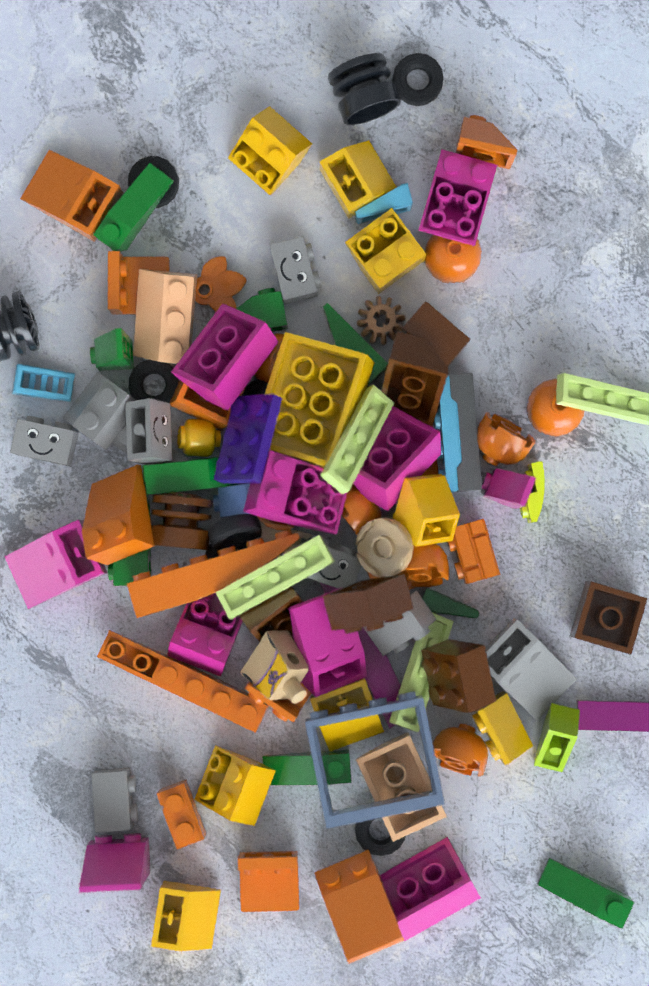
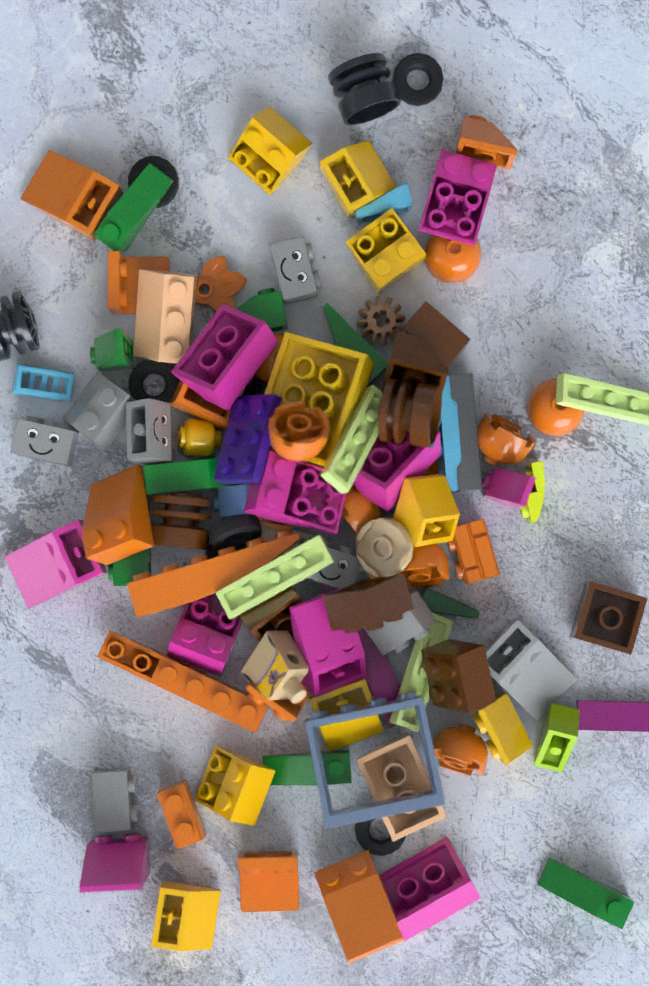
none -> orange cylinder [268,402,330,461]
none -> reddish brown wheel [378,379,442,448]

